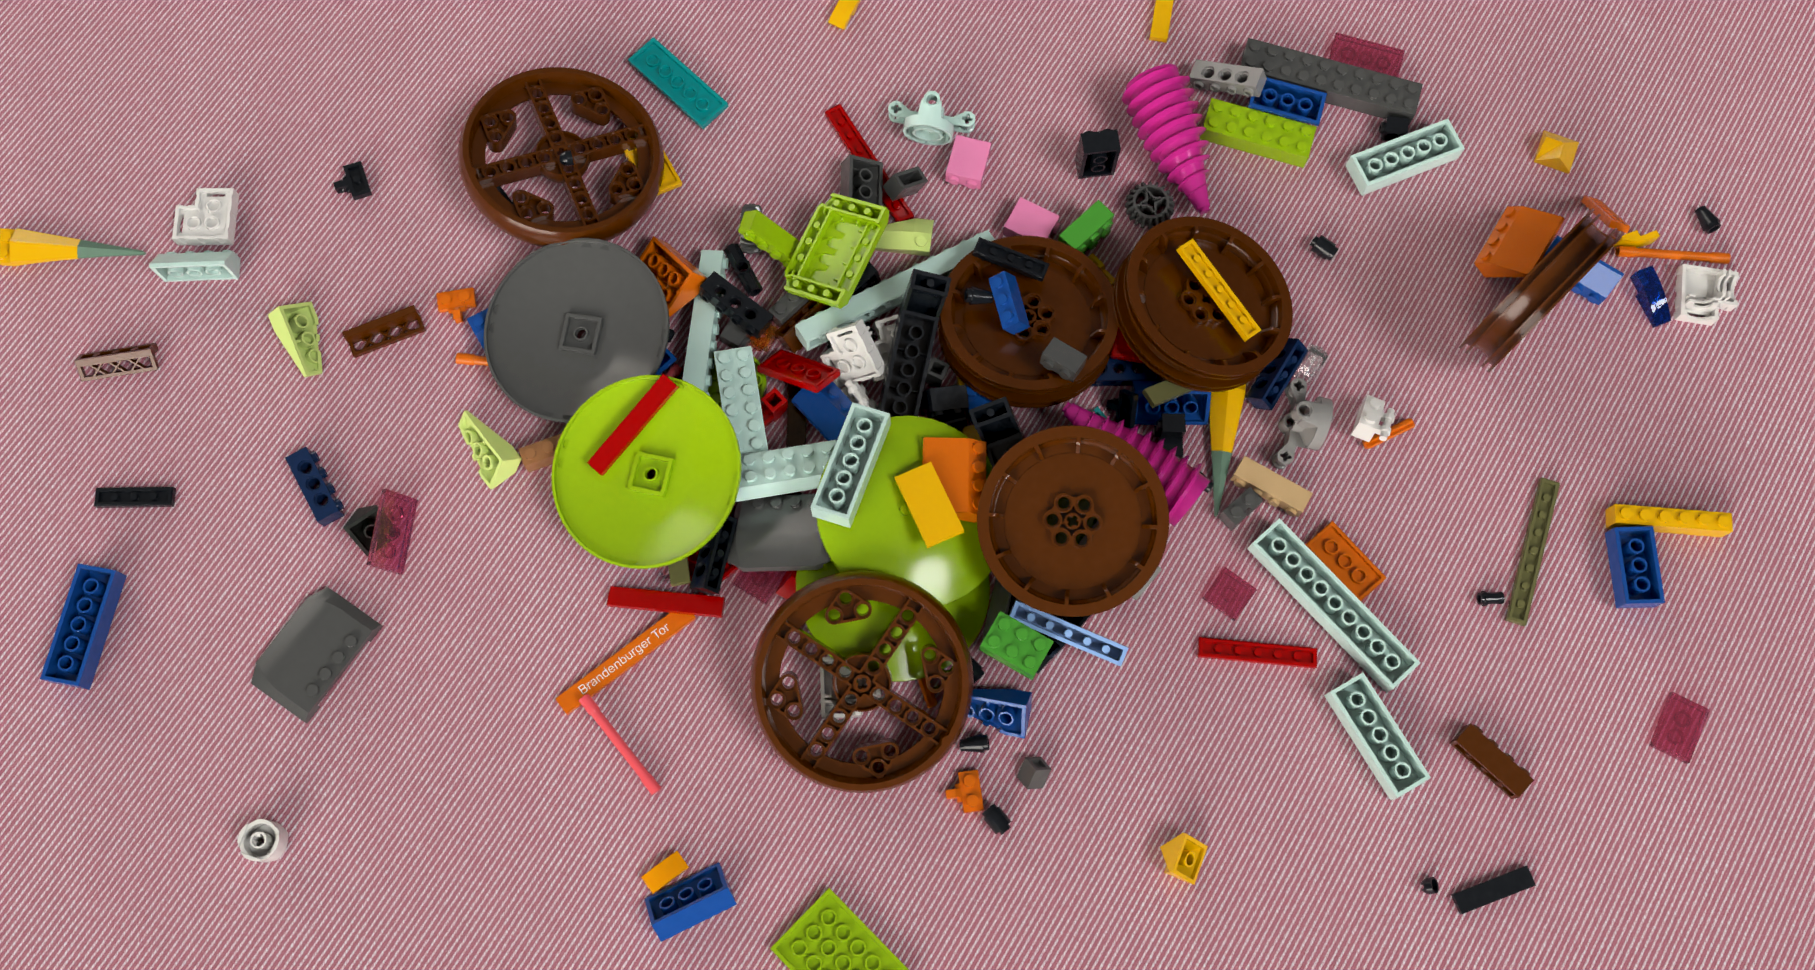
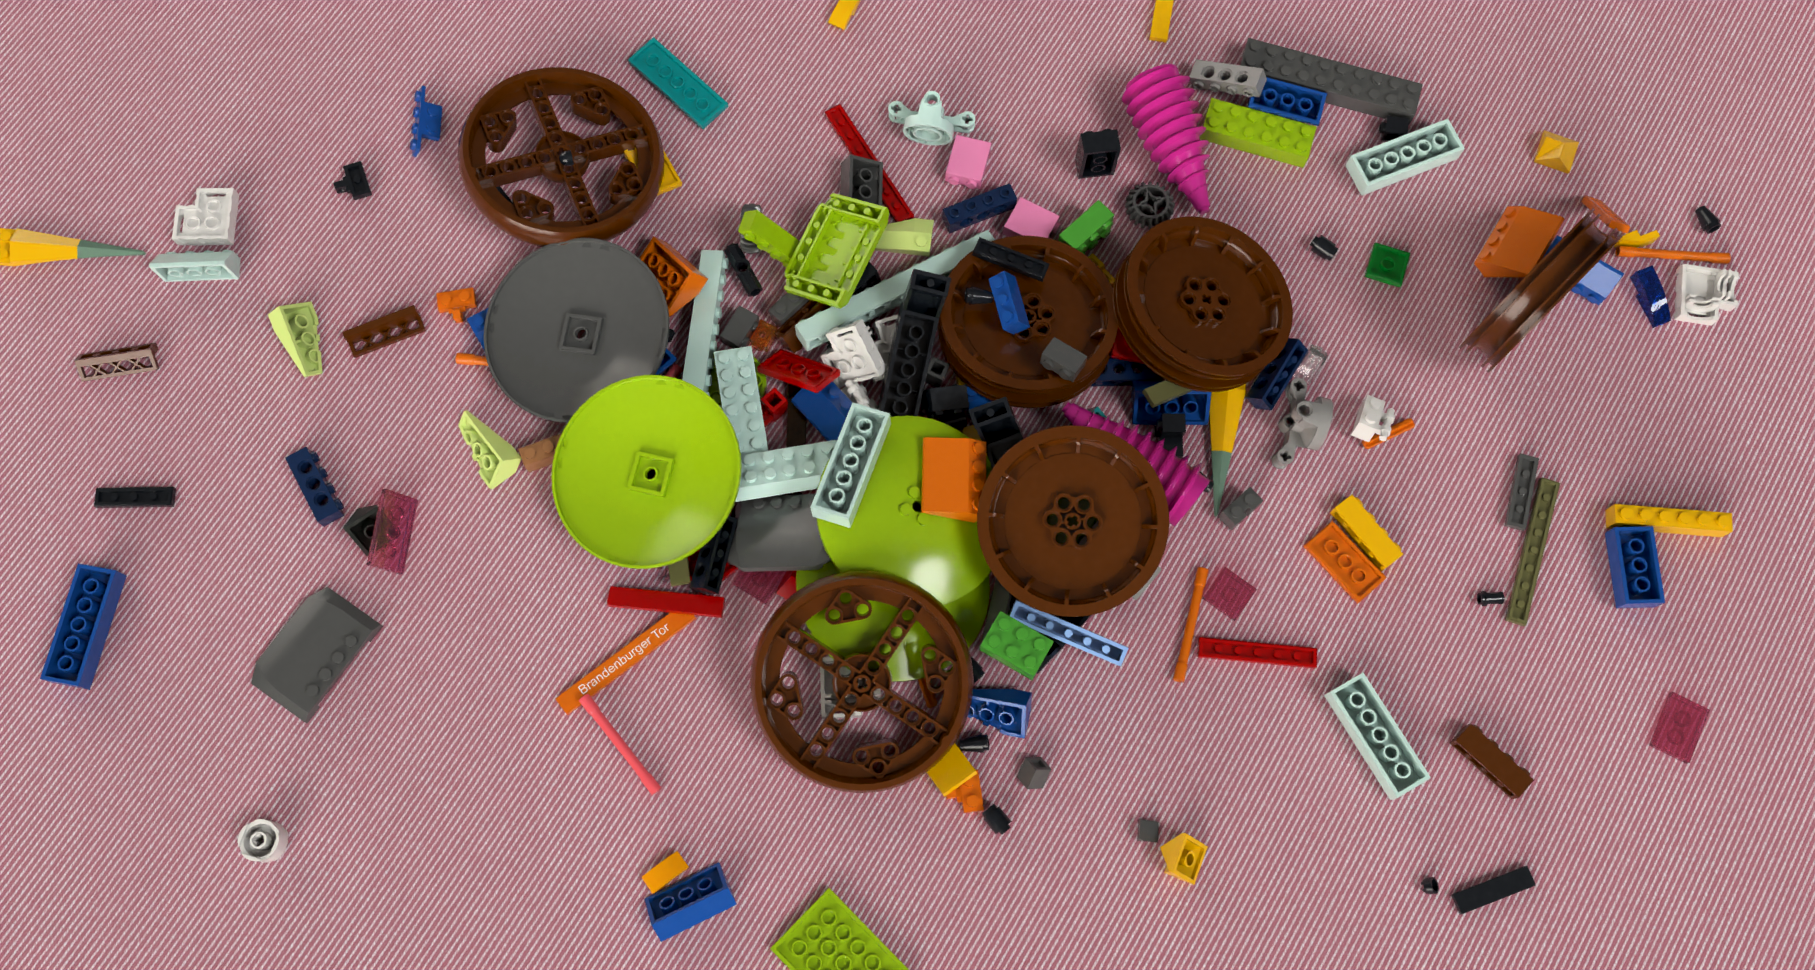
red tile [587,374,679,476] -> none
black brick [699,271,773,339] -> none
dark grey piece [883,166,928,201] -> none
yellow tile [894,462,964,548] -> none
black hinge [1106,389,1139,429] -> none
yellow plate [1176,239,1261,342] -> none
tan brick [1230,456,1313,517] -> none
light aqua brick [1247,518,1420,693] -> none
clear pink tile [1328,32,1405,77] -> none
none -> blue bracket [410,85,443,157]
none -> yellow tile [926,743,977,797]
none -> dark blue brick [942,183,1017,234]
none -> dark grey slope [1137,819,1159,843]
none -> orange piece [1173,567,1209,683]
none -> yellow brick [1330,494,1403,572]
none -> green tile [1364,242,1410,288]
none -> dark grey plate [1504,453,1539,531]

